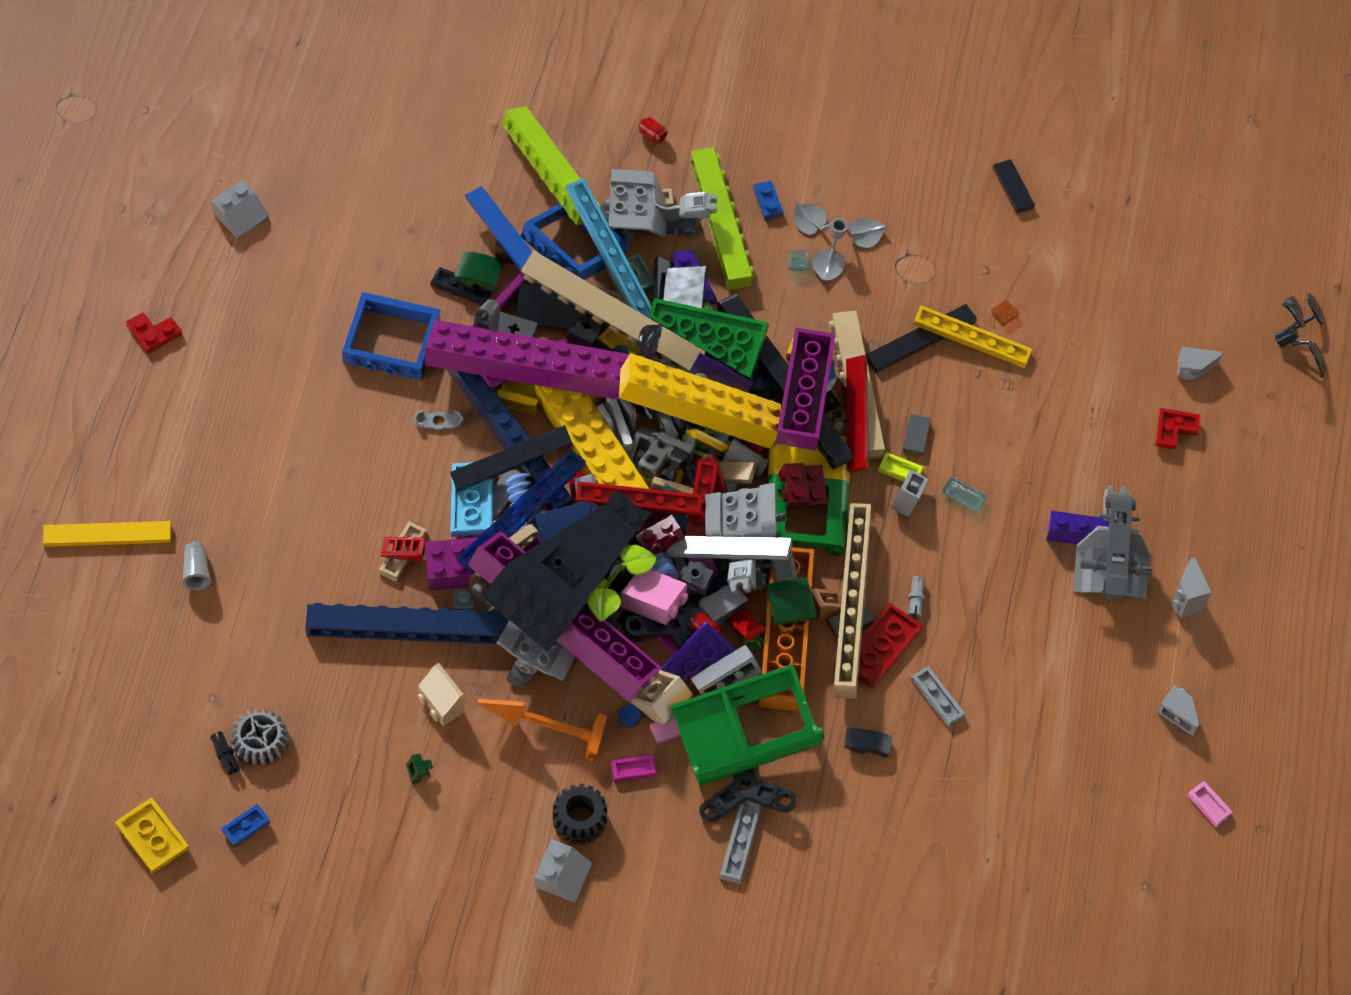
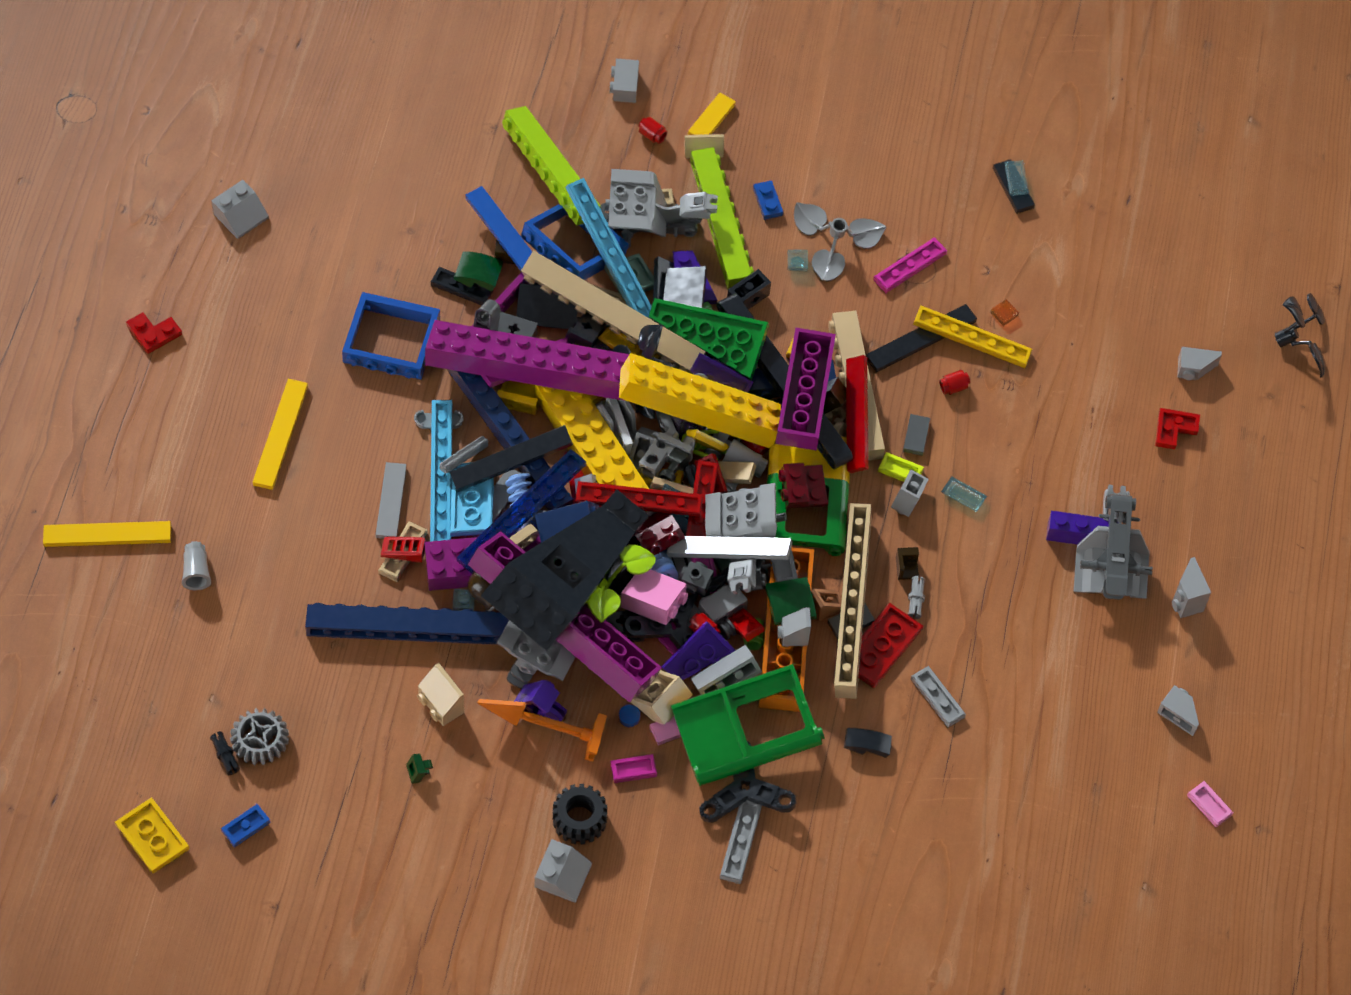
none -> yellow tile [253,379,308,490]
none -> light grey tile [376,462,407,539]
none -> medium azure tile [430,400,452,541]
none -> light grey axle [440,436,489,473]
none -> dark purple brick [514,680,567,722]
none -> light grey brick [610,59,639,103]
none -> tan slope [684,134,724,158]
none -> yellow tile [688,92,736,135]
none -> dark grey bush [717,619,737,640]
none -> black brick [727,269,771,310]
none -> light grey slope [777,607,811,646]
none -> dark pink tile [873,237,947,293]
none -> dark brown panel [895,547,919,580]
none -> red brick [939,370,971,395]
none -> clear light blue tile [1004,160,1029,195]

